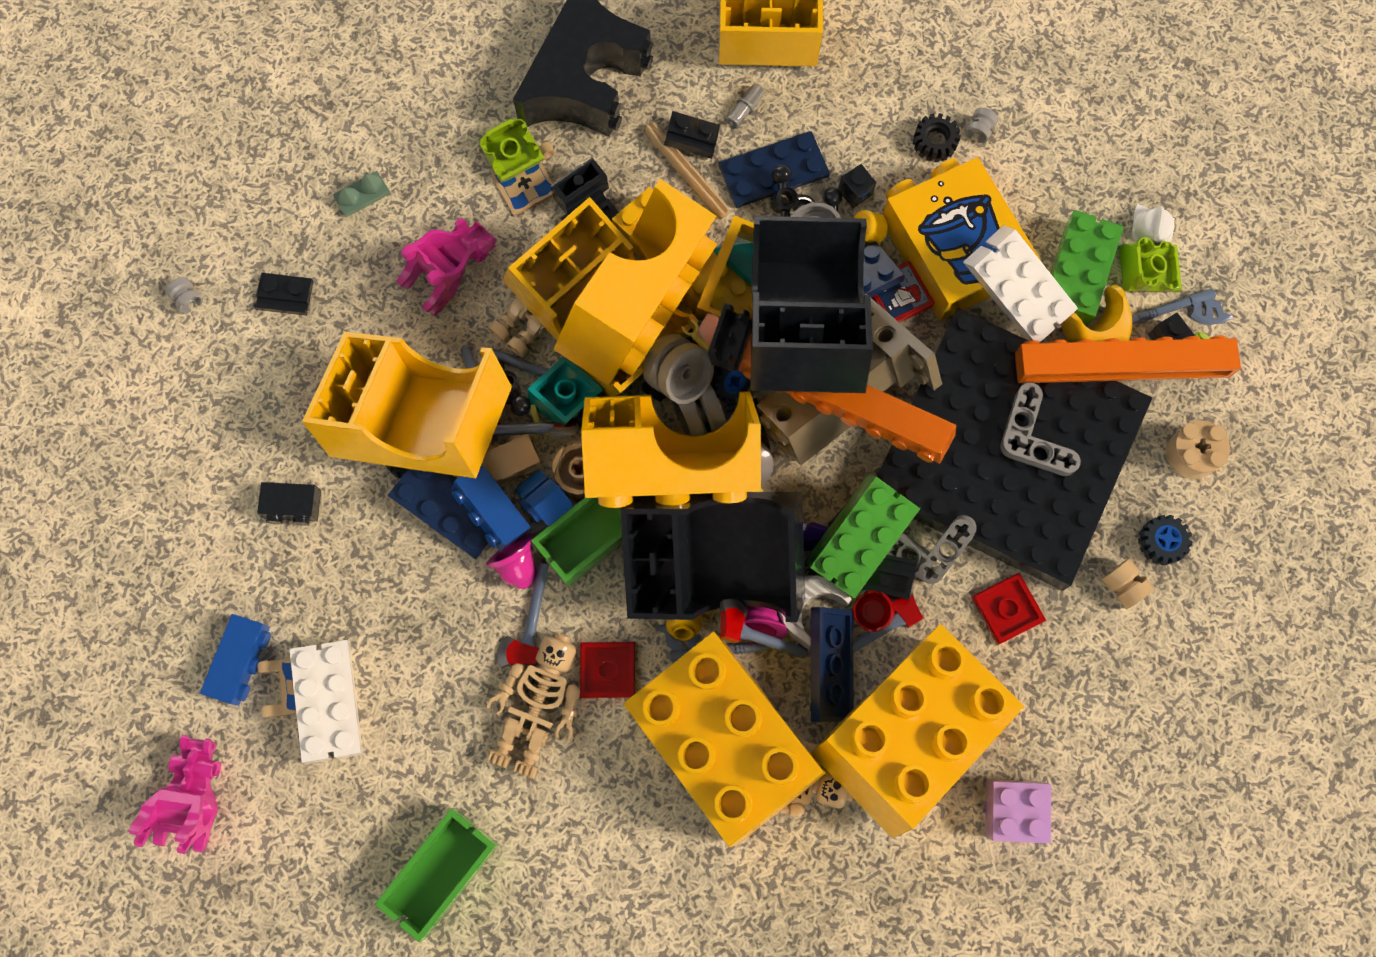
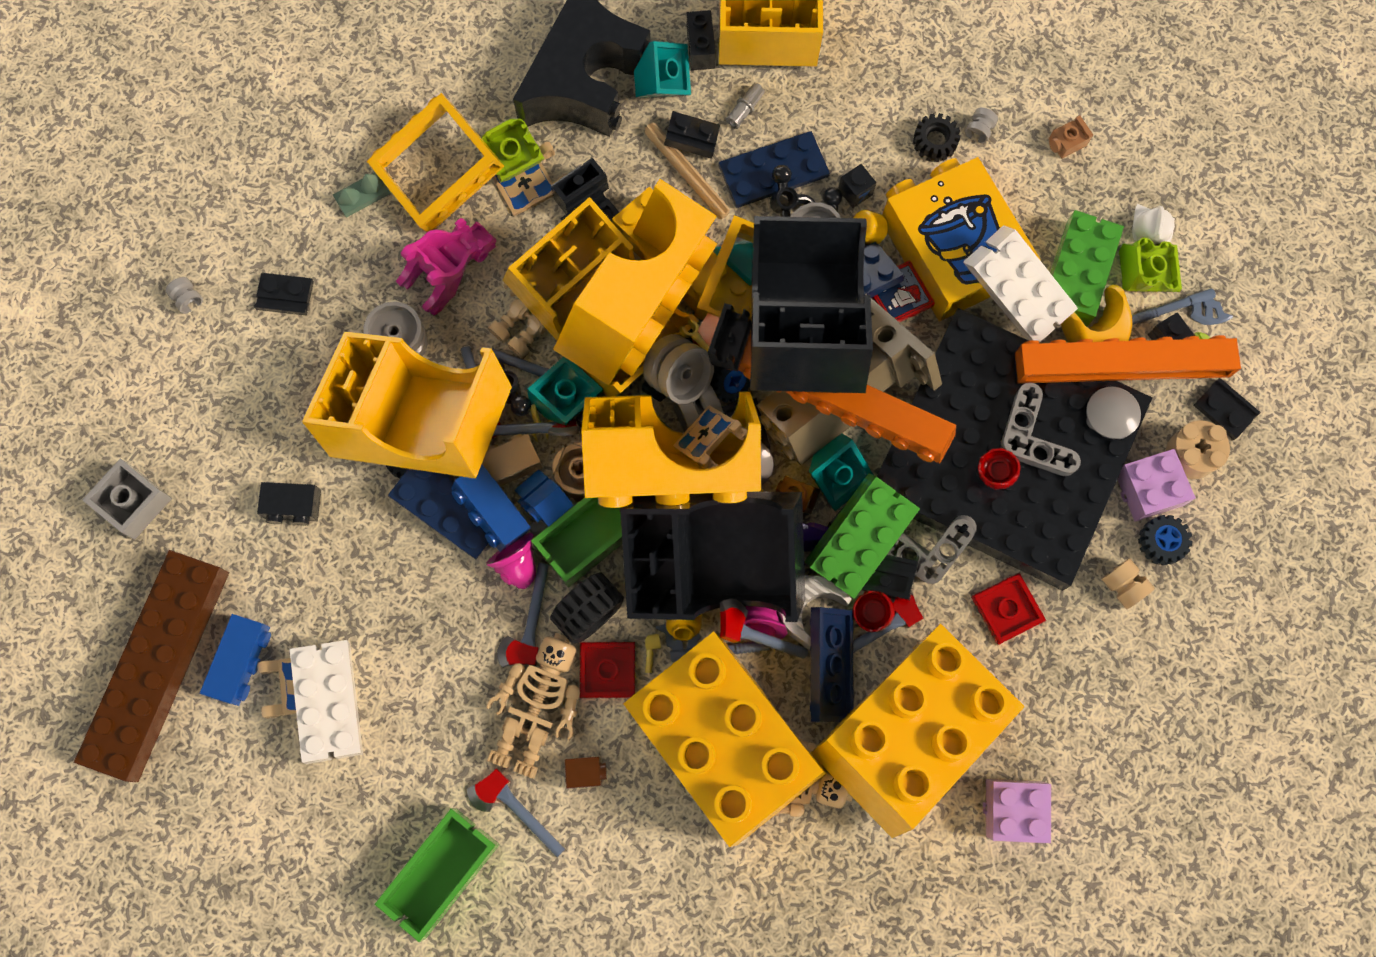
dark pink animal [129,735,222,854] -> none
none -> reddish brown brick [73,550,230,782]
none -> light grey brick [82,458,172,539]
none -> light grey wheel [363,301,428,356]
none -> yellow window [367,93,505,232]
none -> piece [467,768,565,857]
none -> black tyre [550,572,624,644]
none -> reddish brown brick [565,757,607,789]
none -> teal slope [634,41,691,98]
none -> light yellow hand [645,634,661,673]
none -> tan flag [673,405,747,469]
none -> black brick [686,10,716,71]
none -> reddish brown brick [775,476,821,514]
none -> teal slope [809,433,874,511]
none -> red hair [978,448,1020,489]
none -> medium nougat brick [1049,115,1093,159]
none -> light grey dish [1086,387,1141,439]
none -> lavender brick [1117,449,1196,522]
none -> black plate [1193,378,1261,440]

